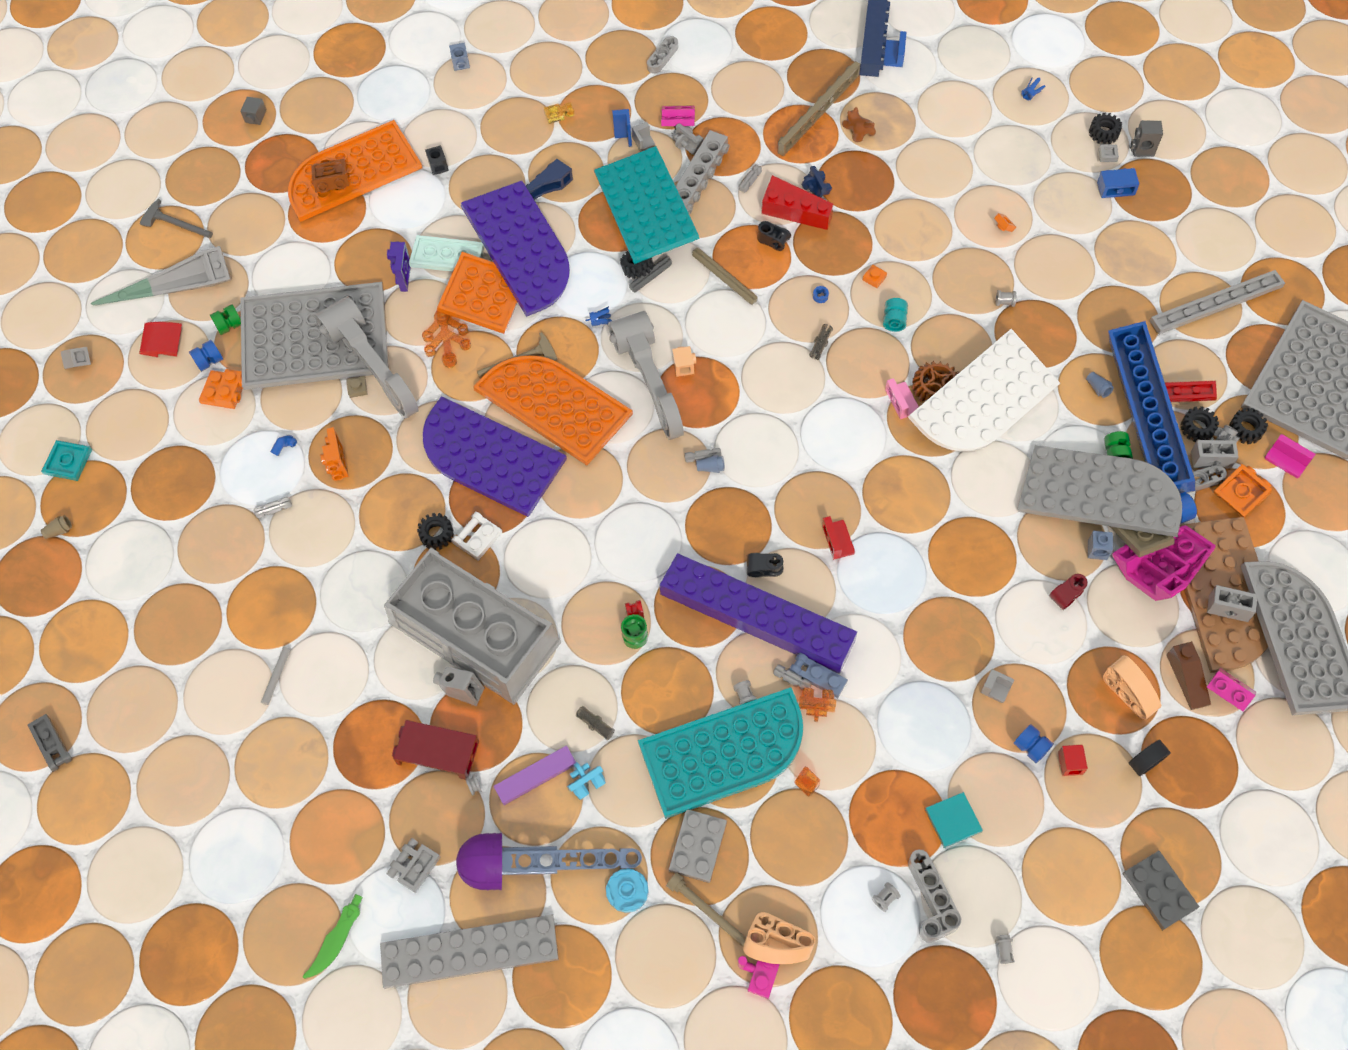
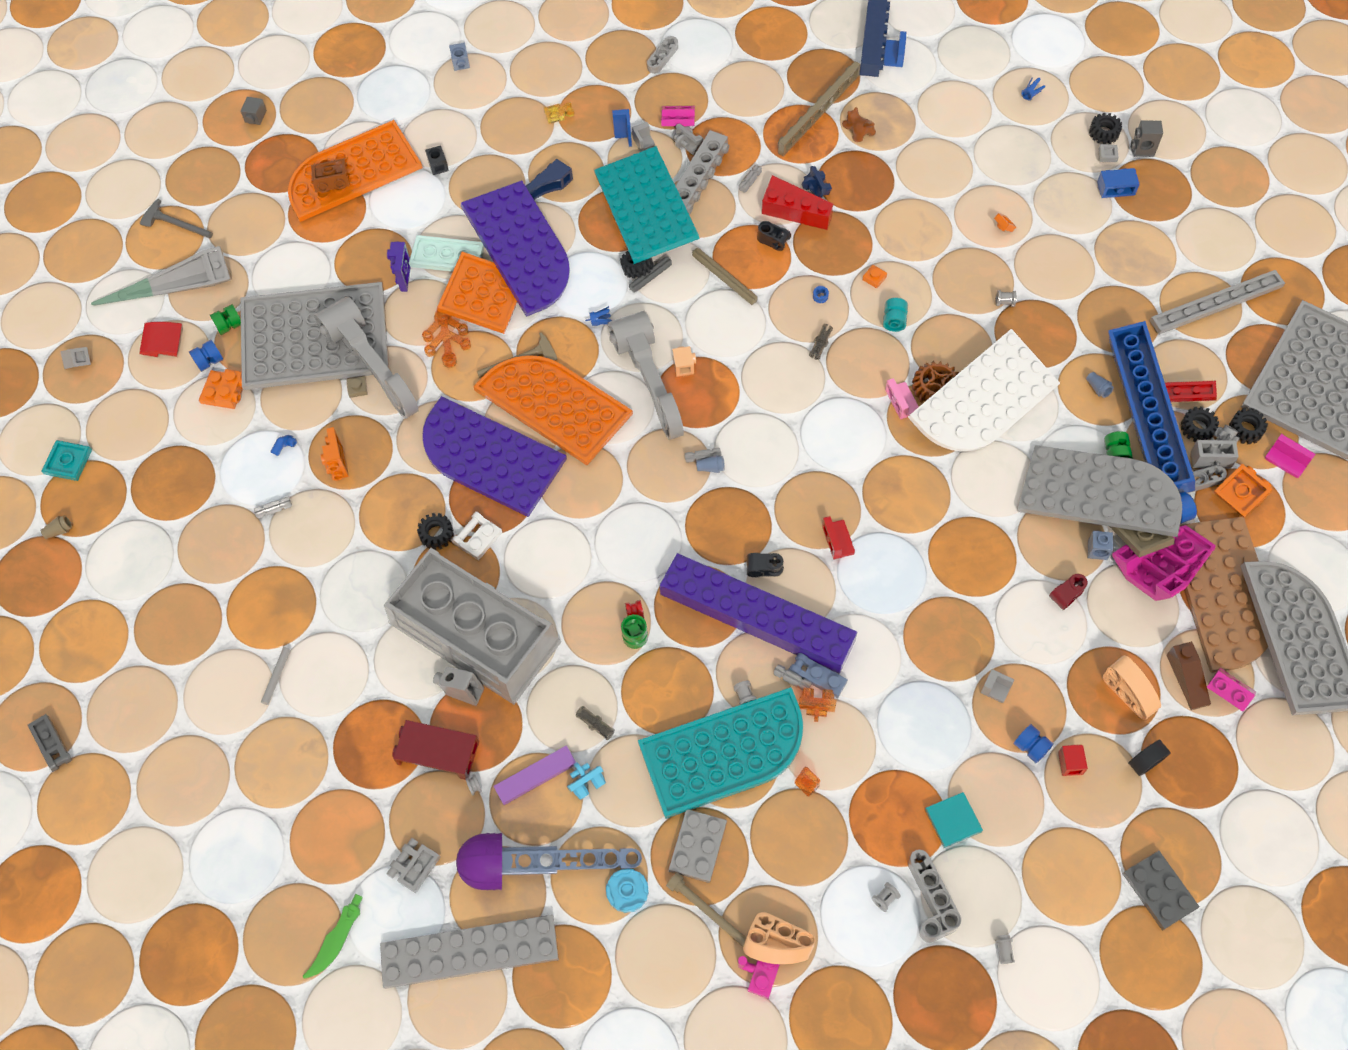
light grey brick [1207,585,1258,622] -> none

